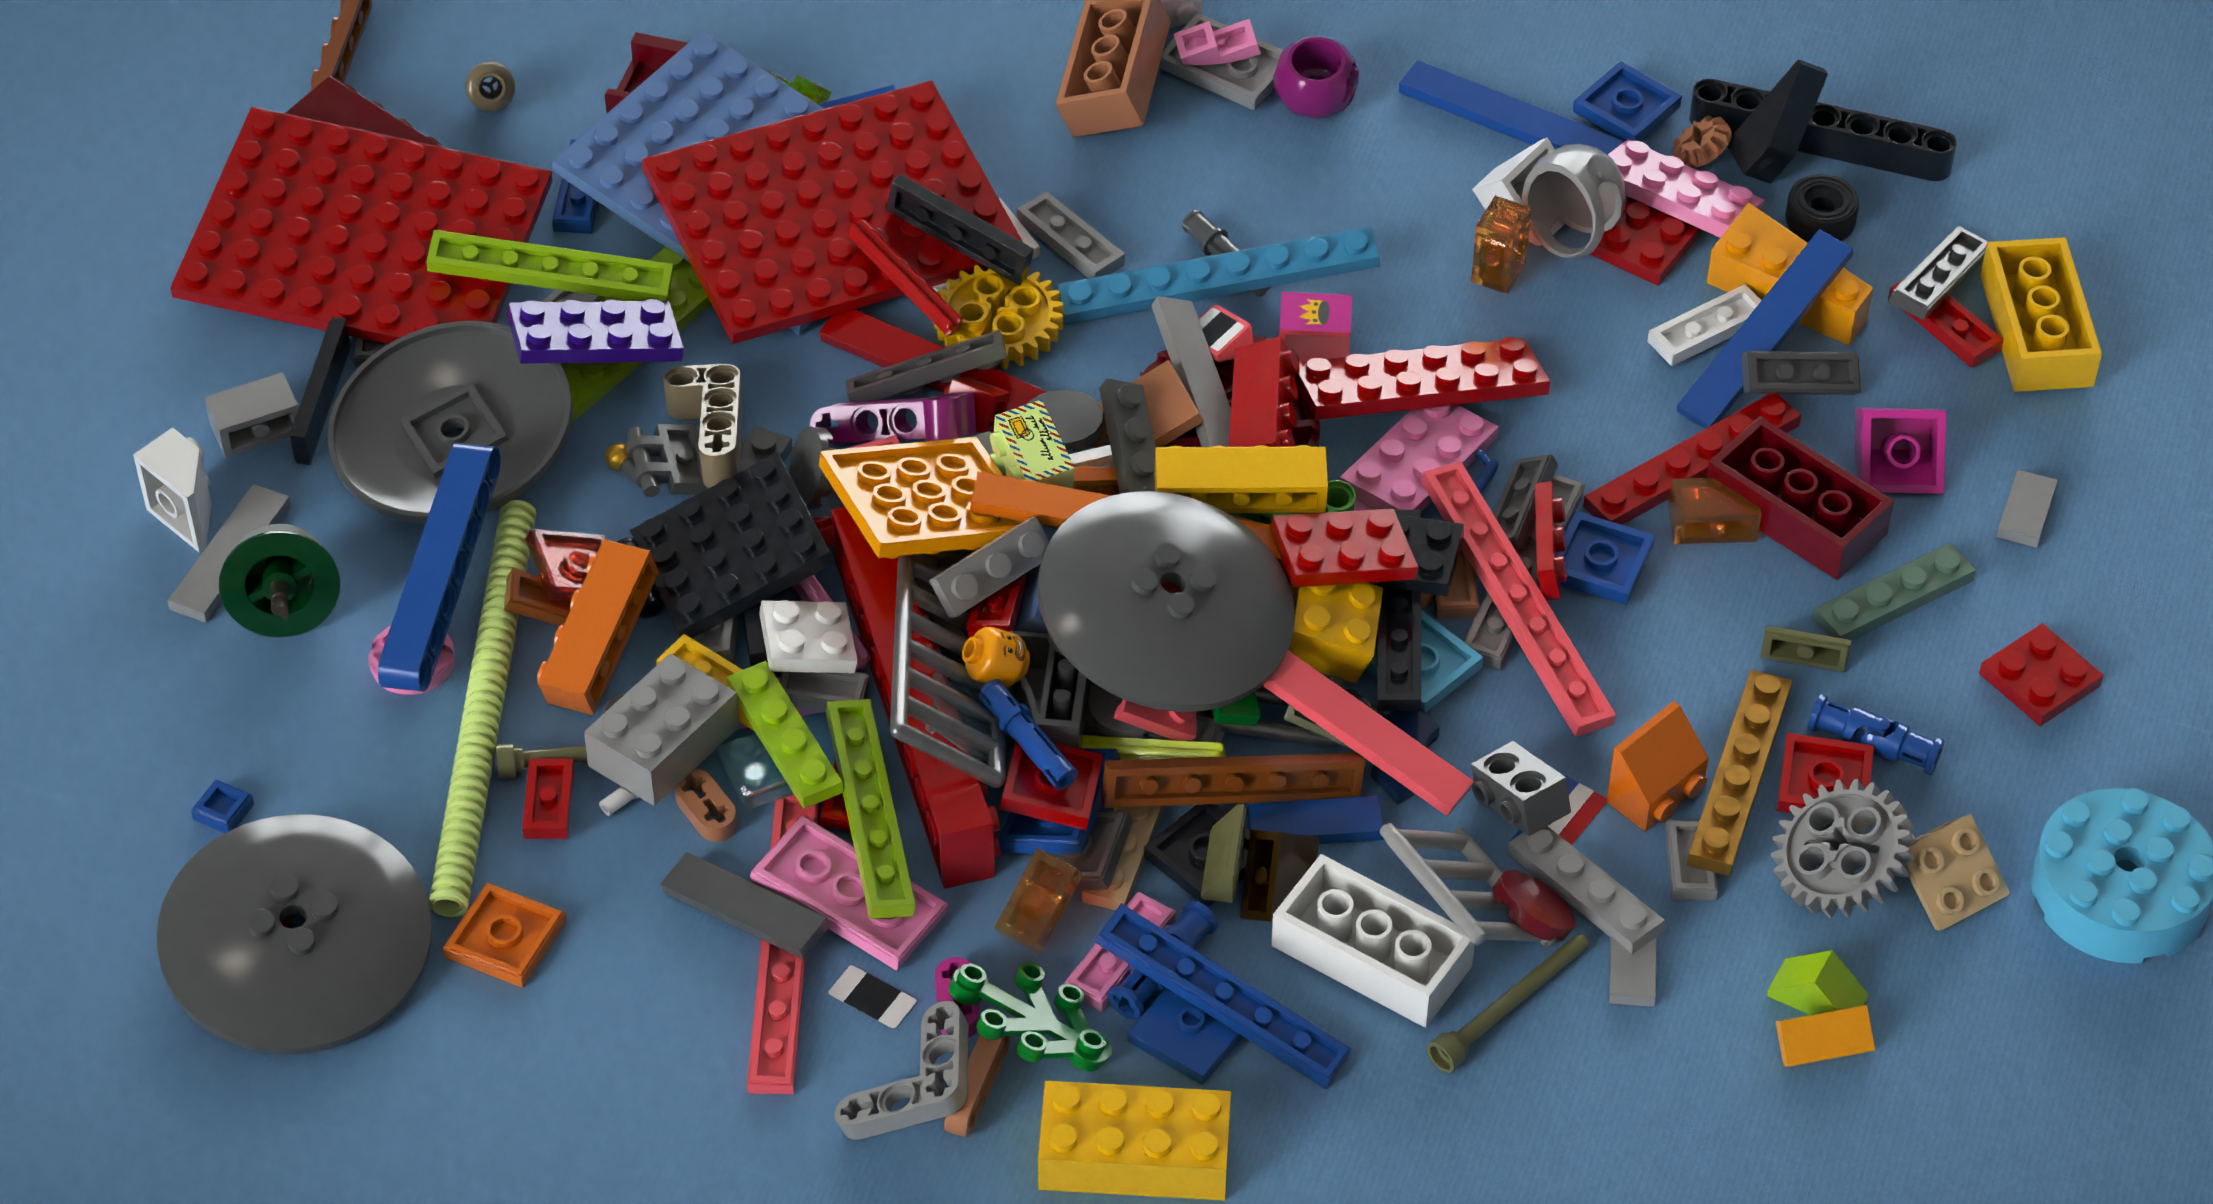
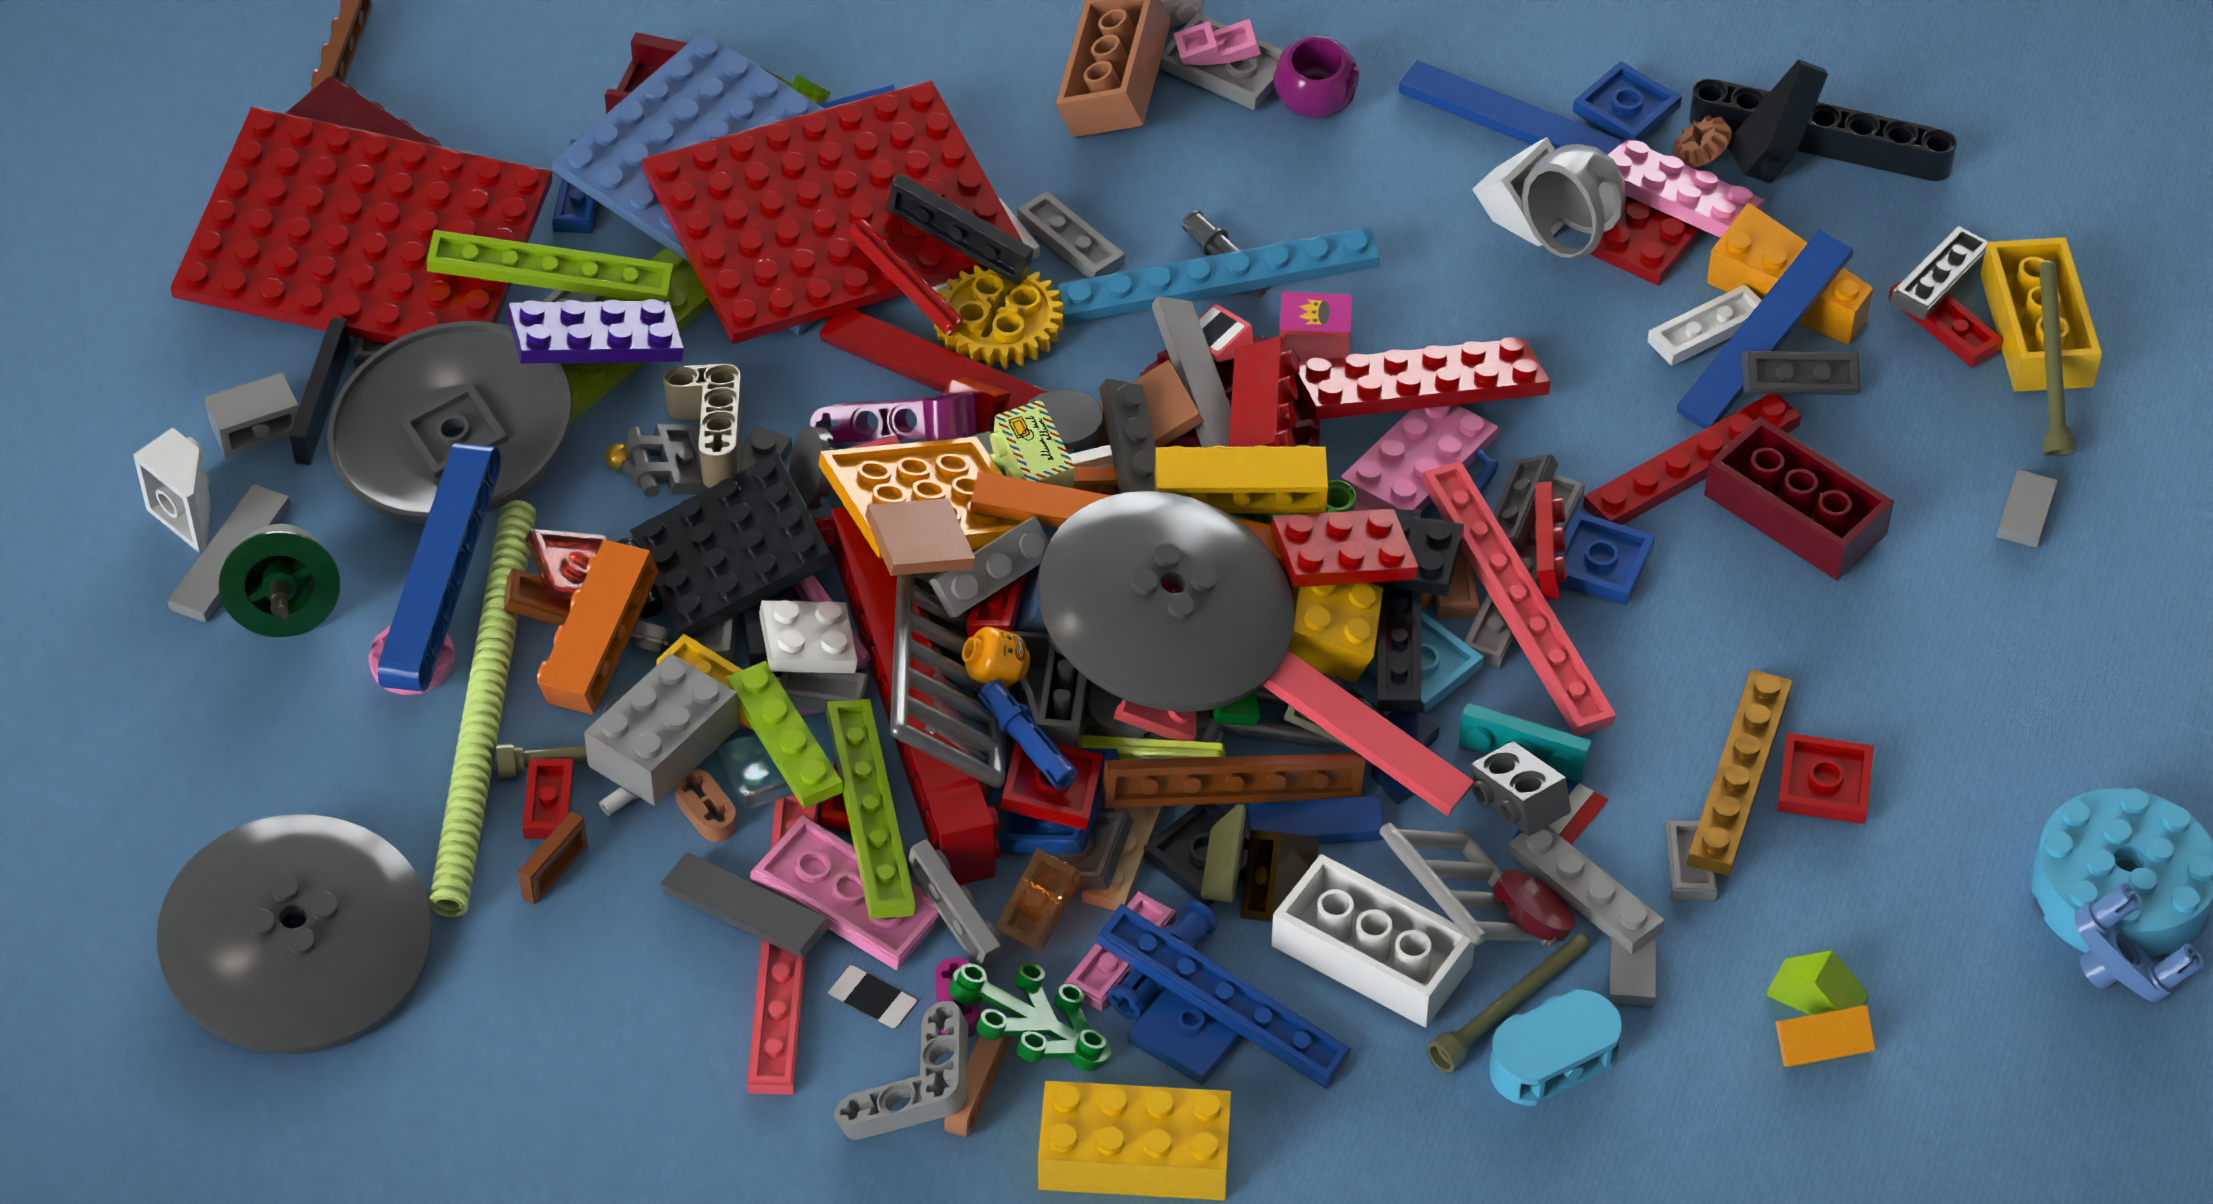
blue tile [191,779,254,833] -> none
orange tile [442,882,567,988] -> none
dark tan head [465,60,515,112] -> none
dark grey plate [846,330,1007,402] -> none
clear orange brick [1471,195,1532,295] -> none
orange slope [1607,701,1709,832] -> none
clear orange slope [1668,478,1762,544] -> none
olive slope [1760,626,1852,672] -> none
light grey gear [1771,779,1916,918] -> none
black tyre [1785,174,1859,243] -> none
blue piece [1808,694,1945,775] -> none
sand green plate [1813,542,1976,640] -> none
dark pink slope [1855,408,1947,494] -> none
tan bracket [1902,814,2010,931] -> none
red plate [1979,623,2104,726] -> none
none -> dark orange tile [517,811,588,904]
none -> light grey plate [631,620,671,652]
none -> nougat tile [865,498,975,576]
none -> light grey plate [907,838,1000,969]
none -> teal plate [1458,703,1592,783]
none -> medium azure brick [1489,989,1622,1106]
none -> olive piece [2040,260,2076,456]
none -> medium blue connector [2074,883,2204,1002]

